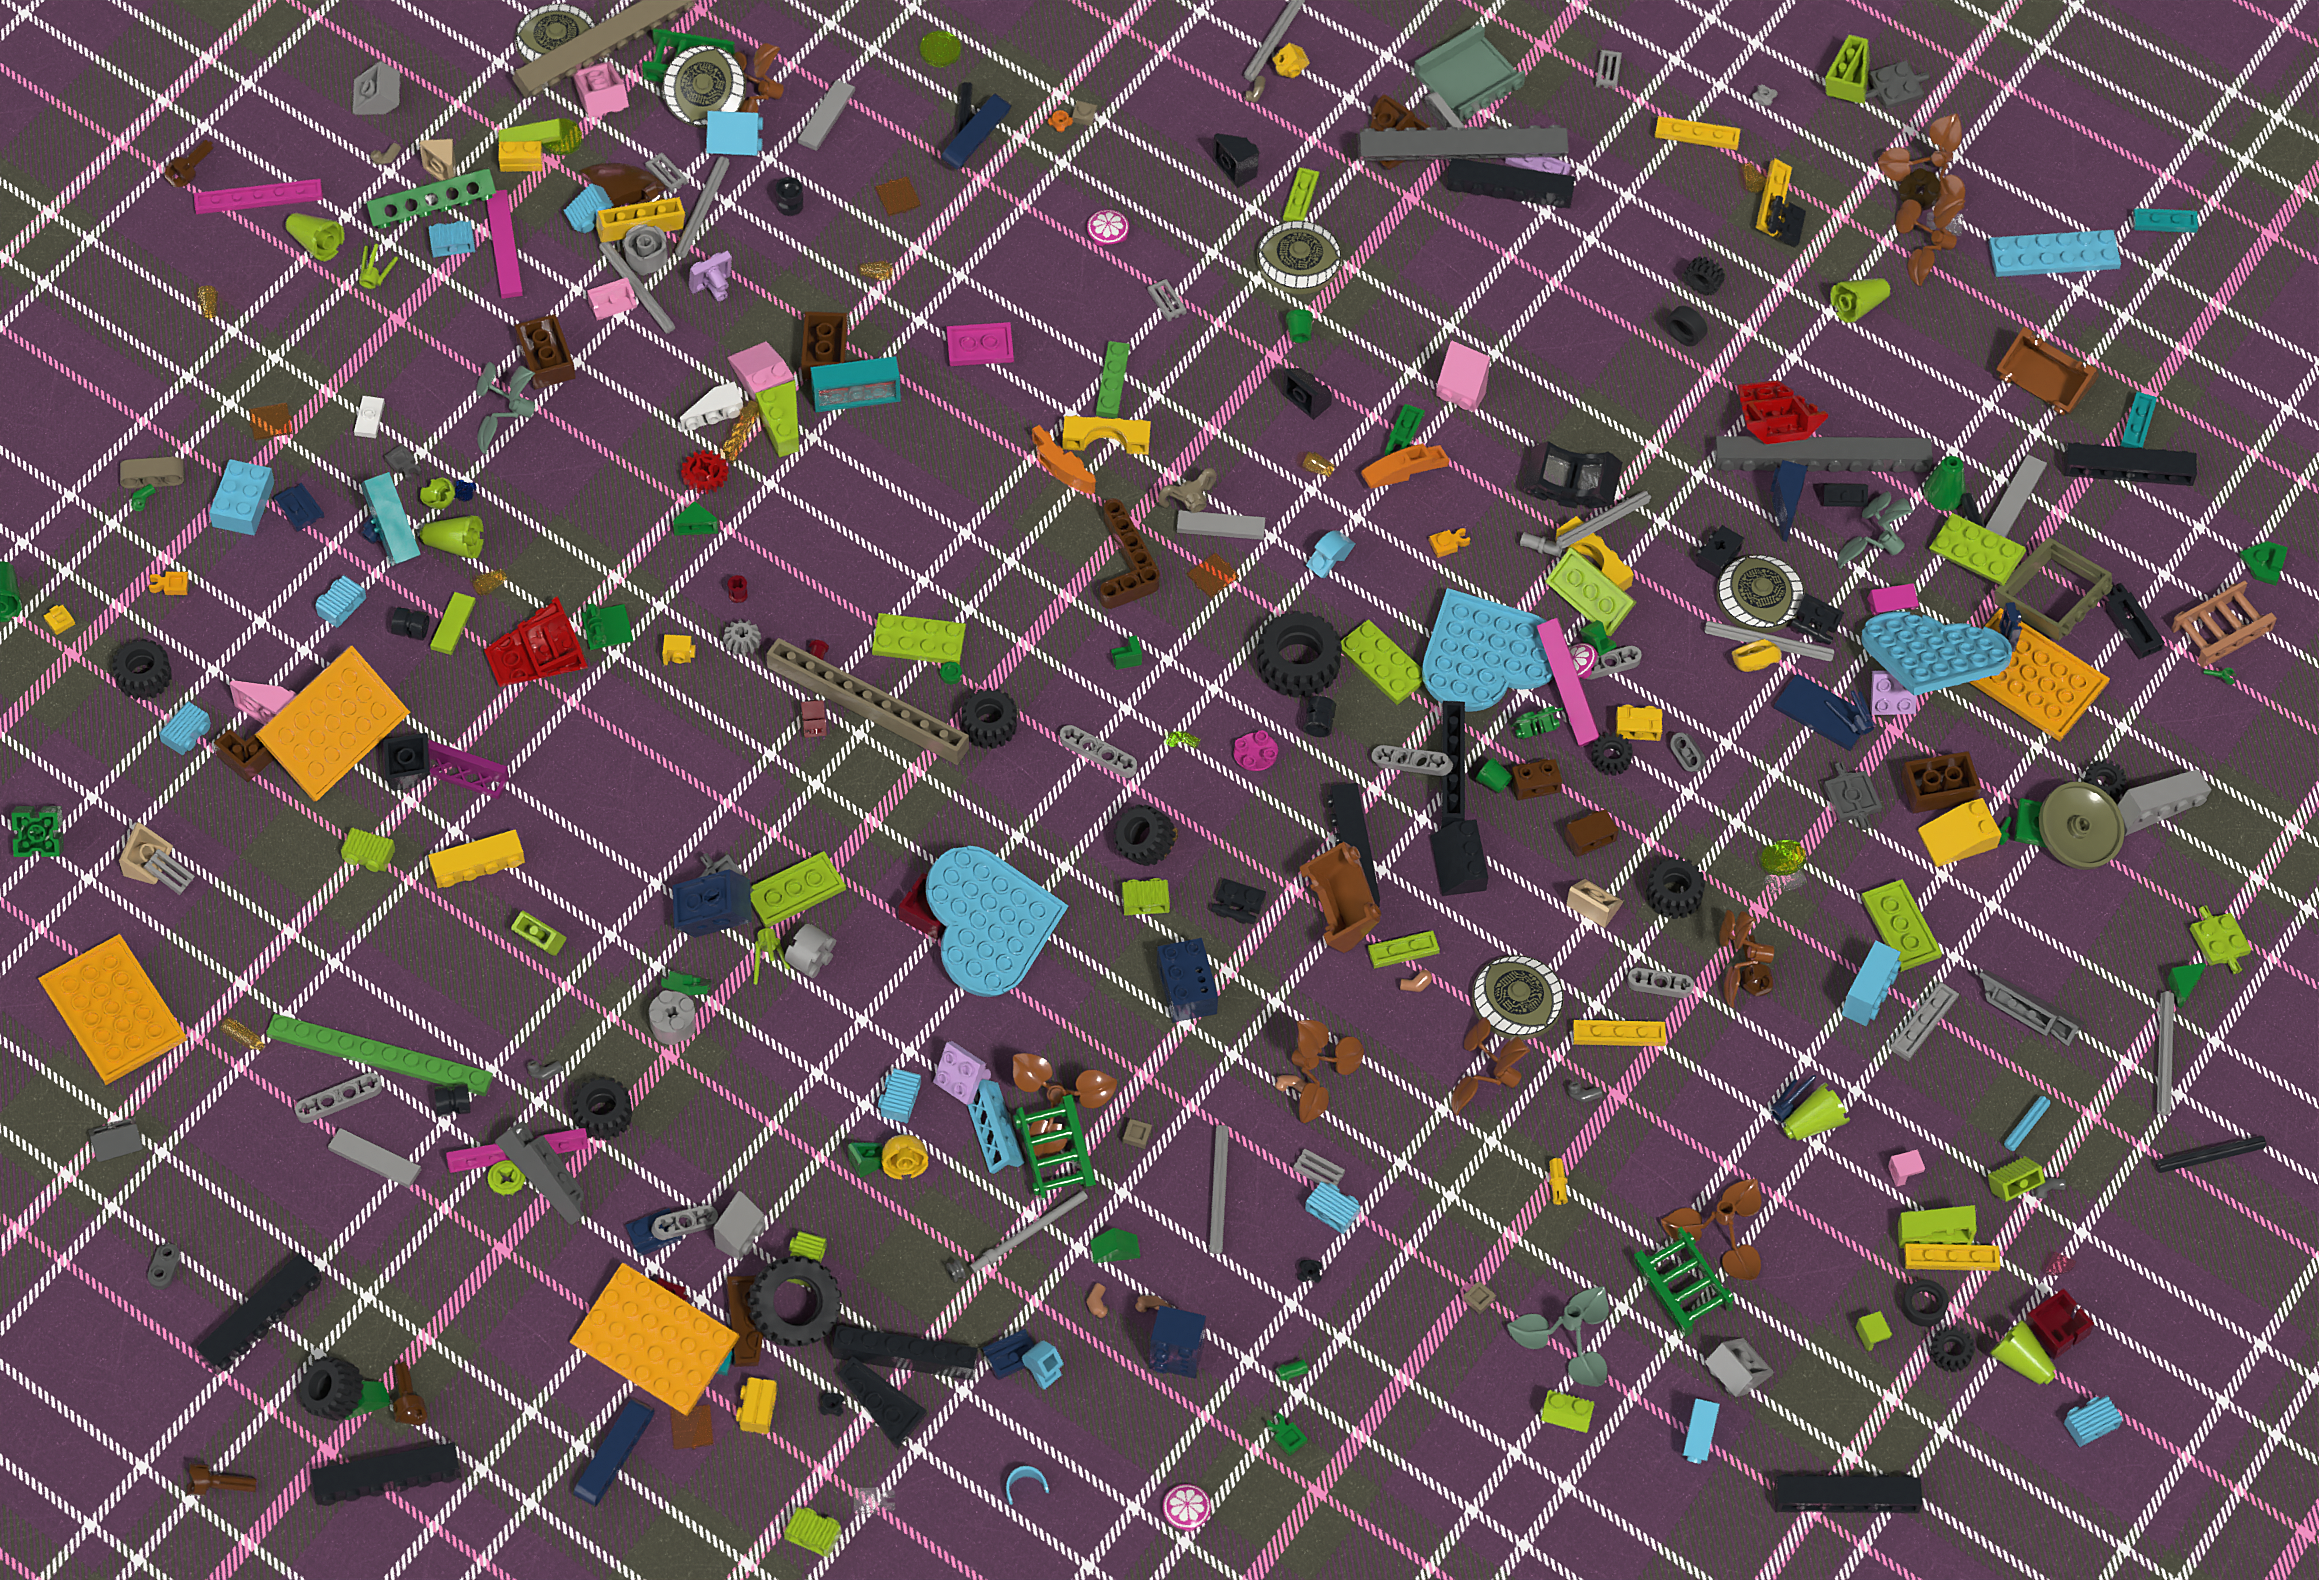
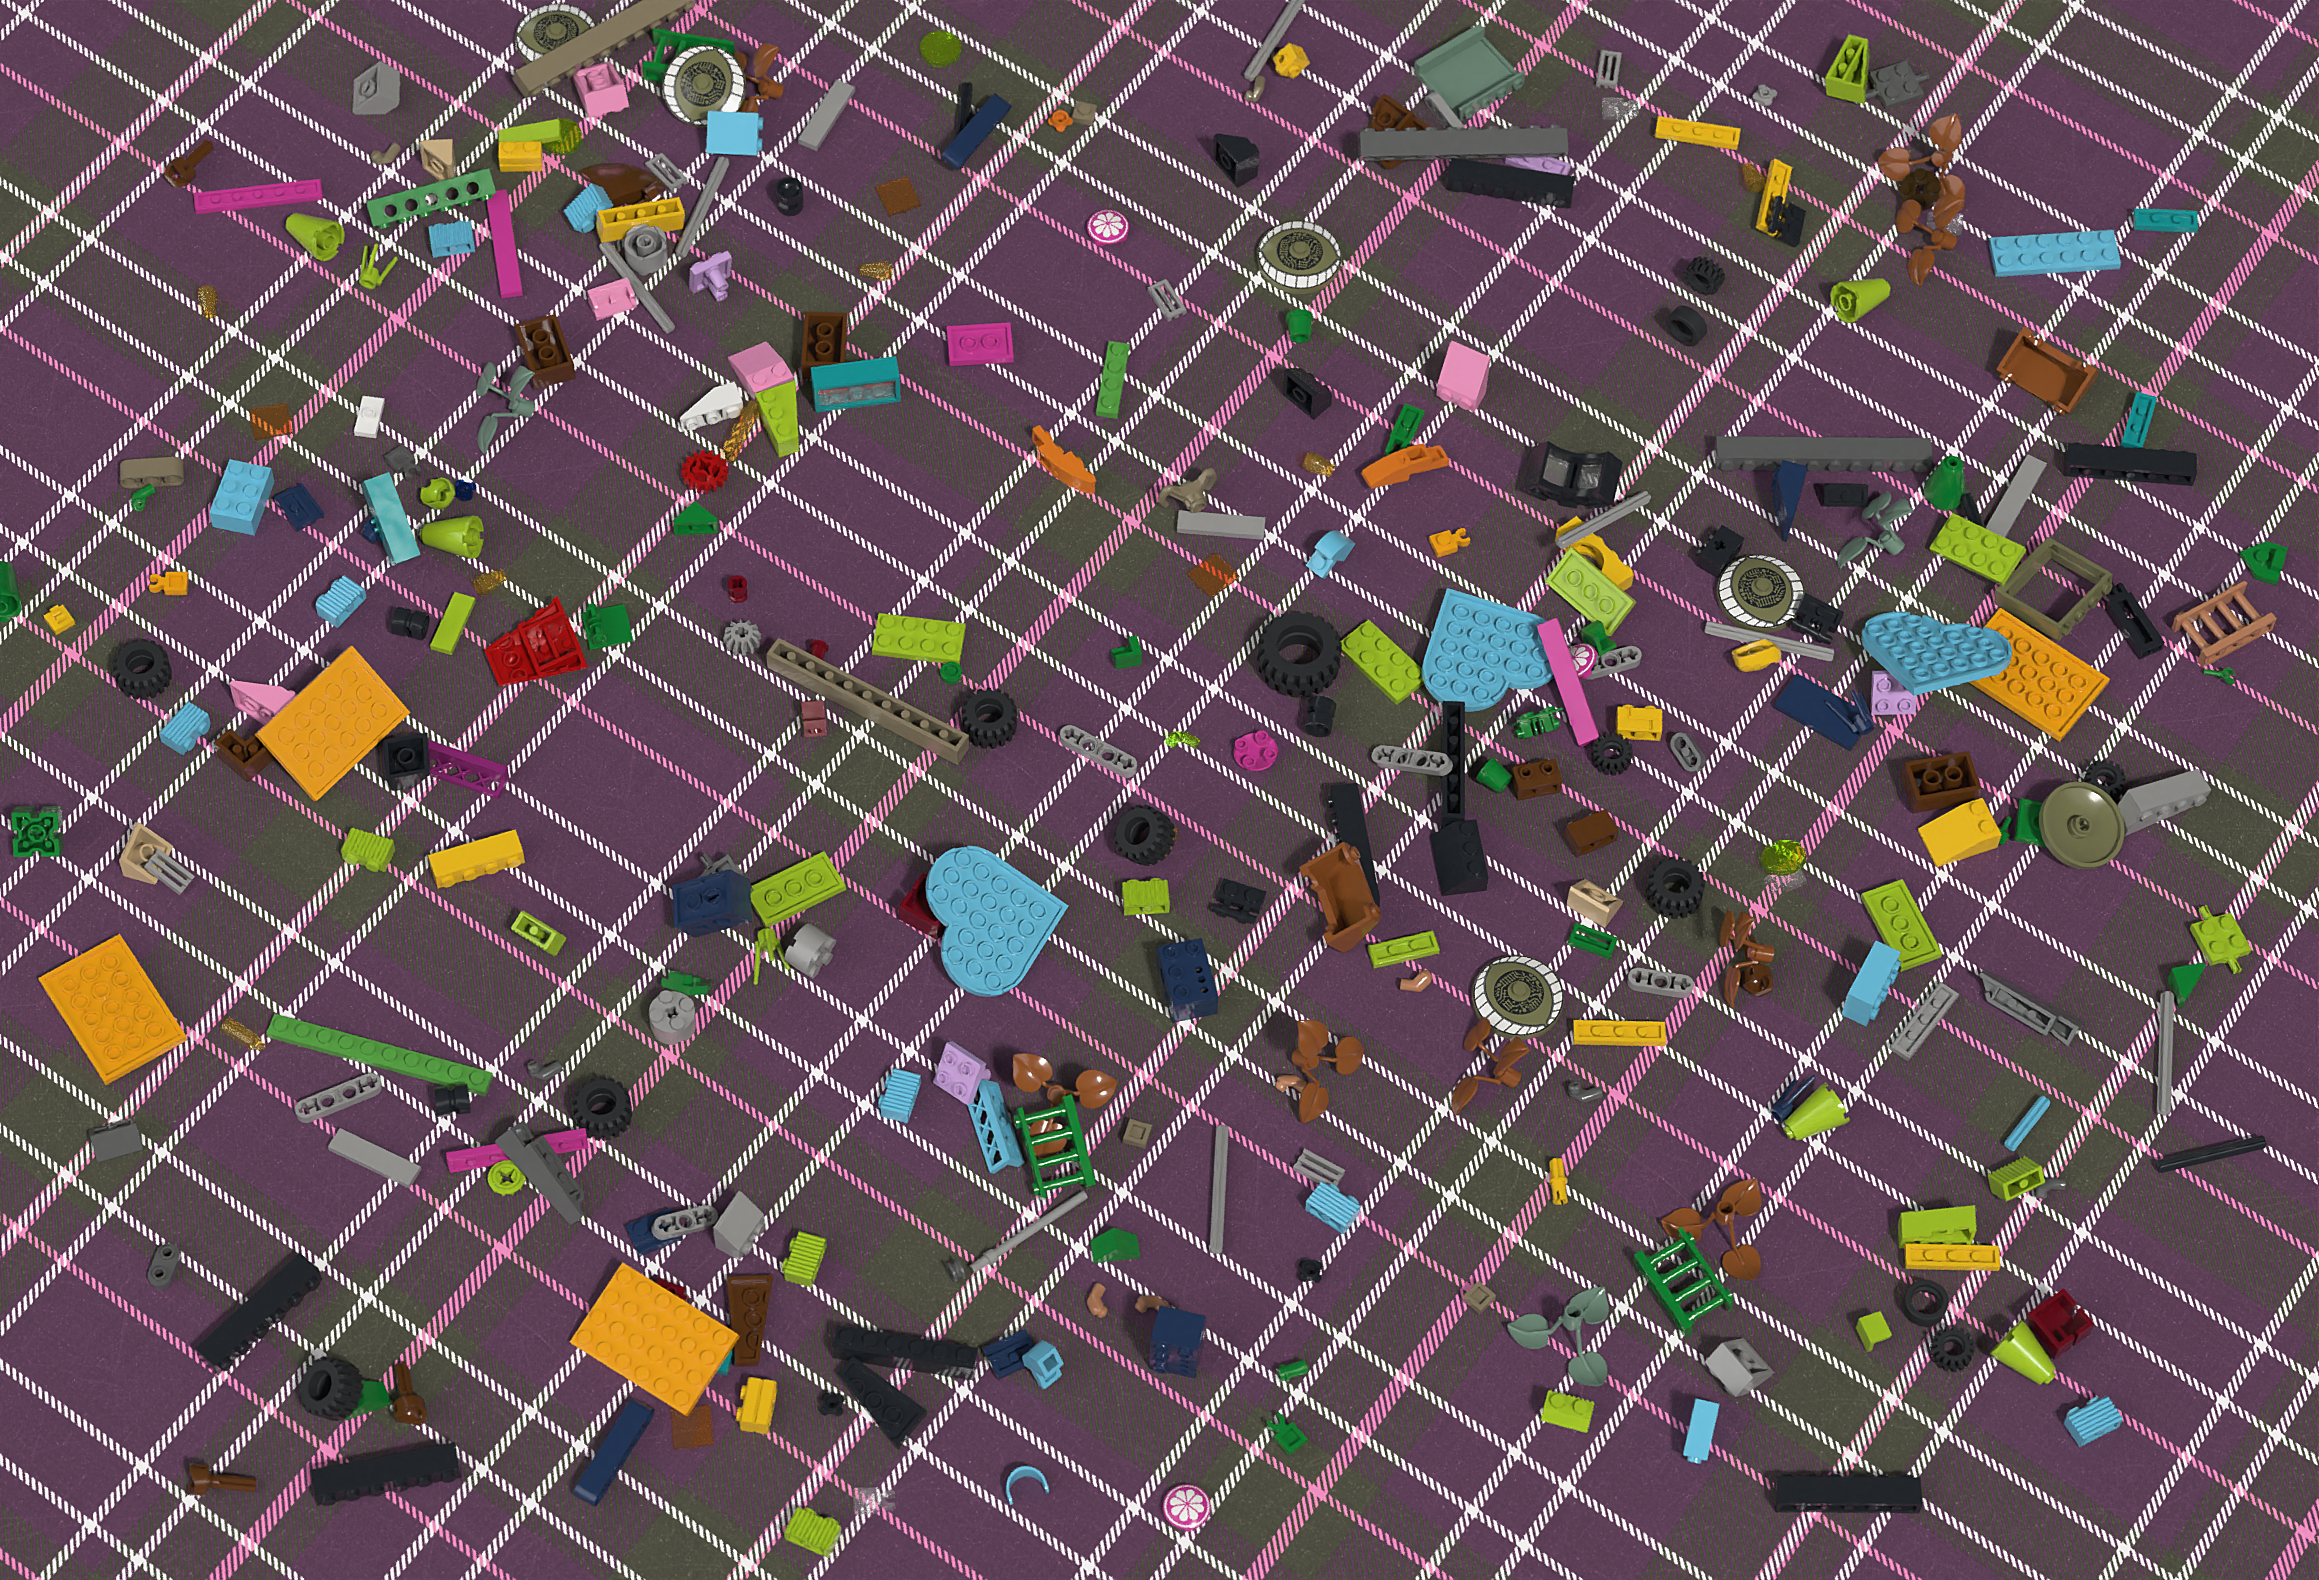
yellow brick [662,635,696,665] -> none
black tyre [748,1256,842,1347] -> none
green slope [848,1143,883,1178] -> none
yellow cylinder [881,1134,928,1179] -> none
yellow arch [1063,415,1151,455] -> none
reddish brown beam [1100,498,1160,609] -> none
lime tile [1283,167,1319,222] -> none
light grey pin [1520,532,1565,558] -> none
red wedge [1737,380,1828,444] -> none
dark grey plate [1823,762,1882,830] -> none
dark pink hinge [1867,583,1919,616] -> none
bright pink panel [1888,1150,1925,1187] -> none
dark blue plate [1999,602,2022,652] -> none
clear pink tile [2045,1252,2077,1276] -> none
none -> green tile [1567,923,1618,960]
none -> clear plate [1602,98,1638,120]

